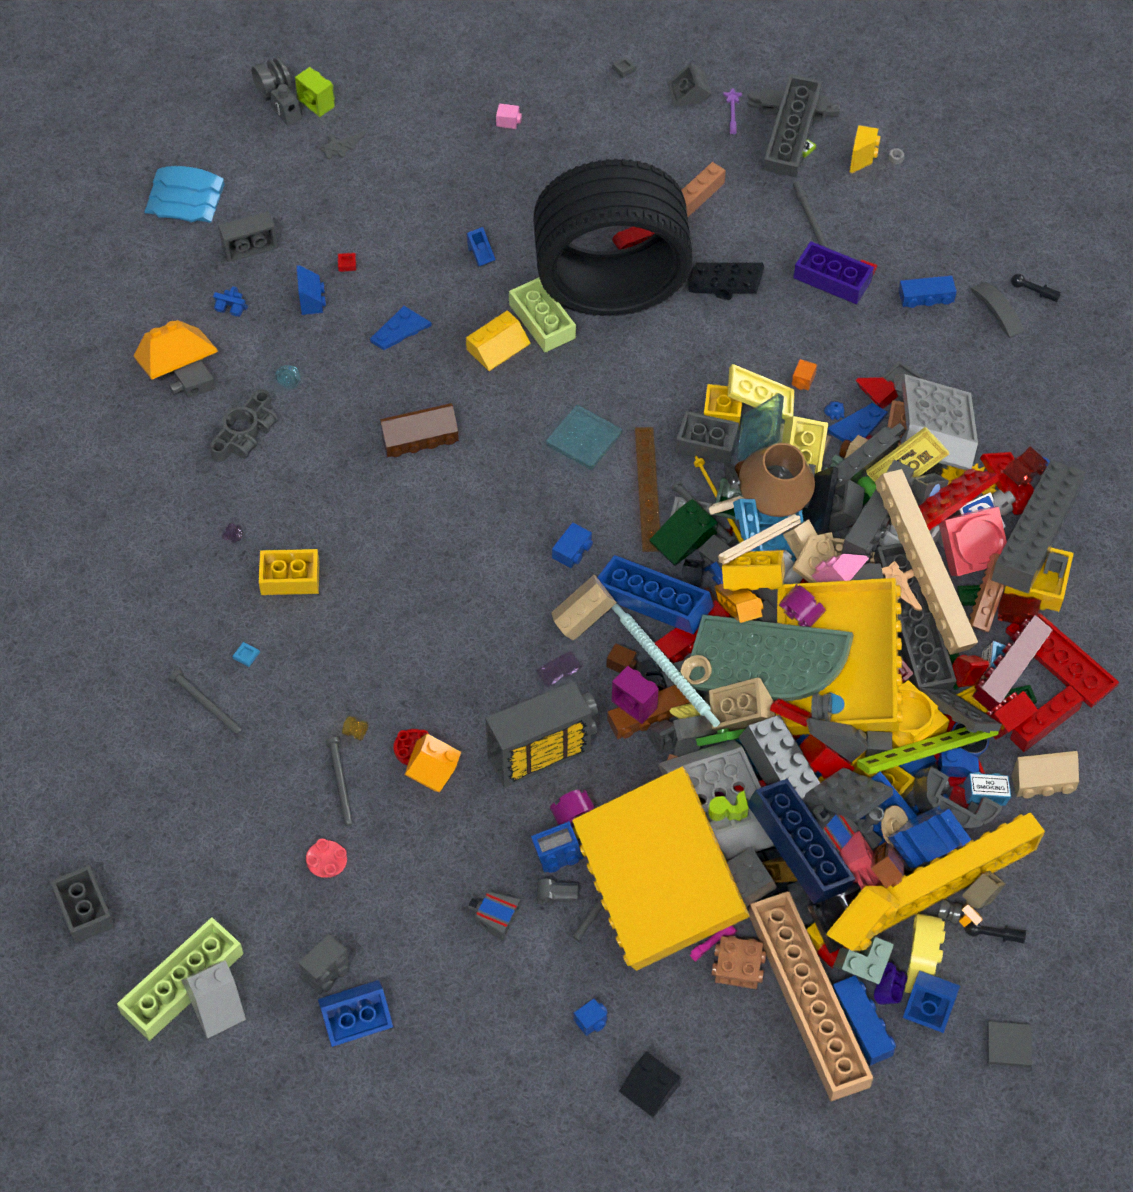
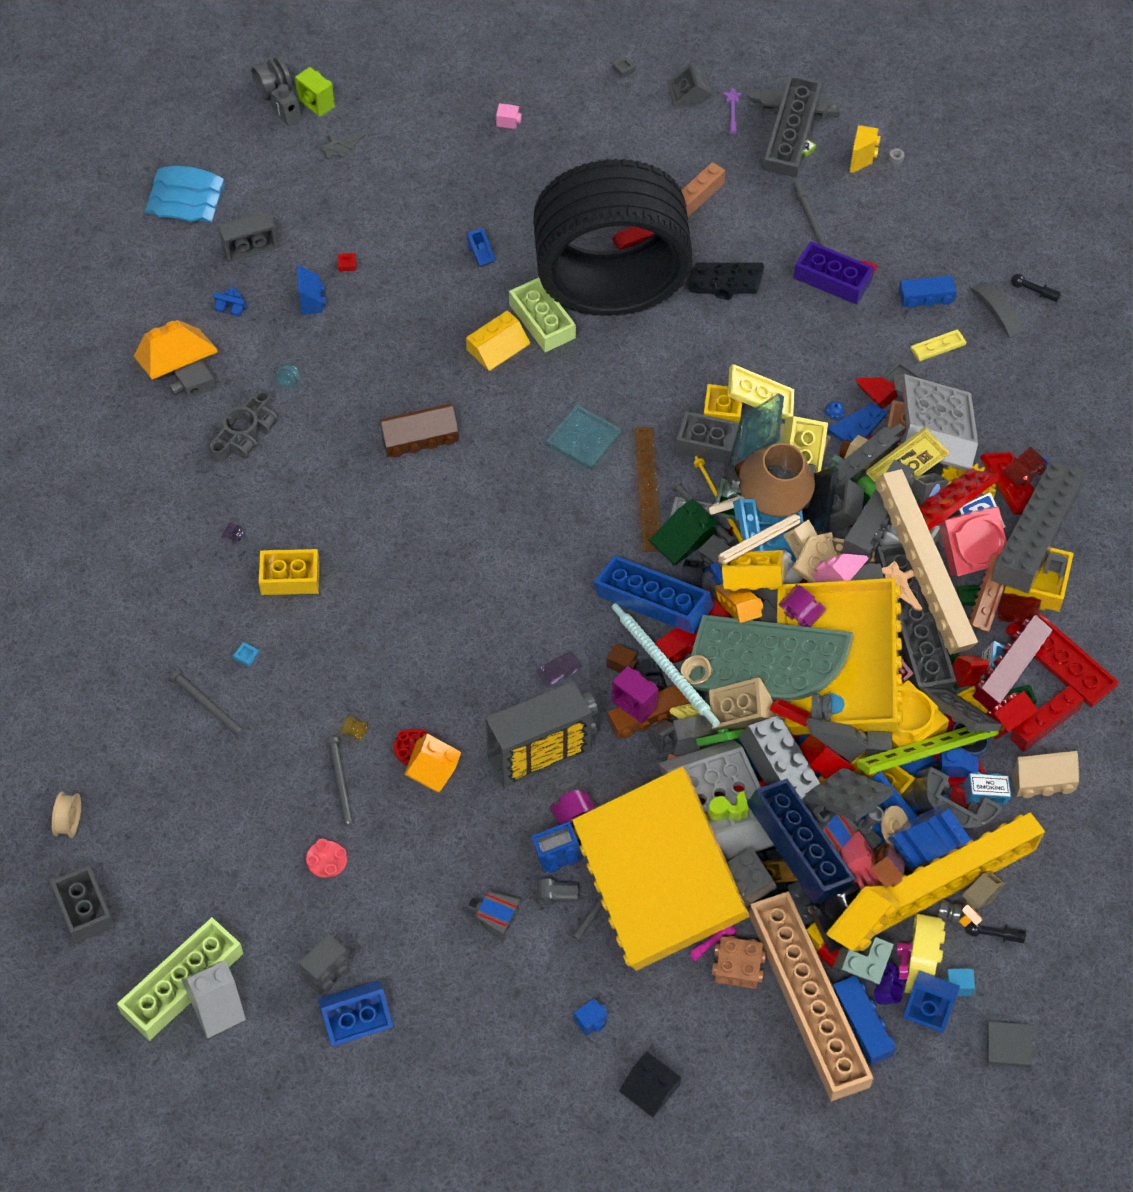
blue wing [370,306,432,350] -> none
tan slope [551,575,617,640] -> none
blue brick [552,522,593,568] -> none
orange brick [792,359,817,390] -> none
light grey piece [991,490,1016,516] -> none
none -> tan wheel [52,791,81,838]
none -> dark pink brick [897,941,913,980]
none -> light yellow tile [910,329,966,362]
none -> dark azure brick [942,969,975,996]

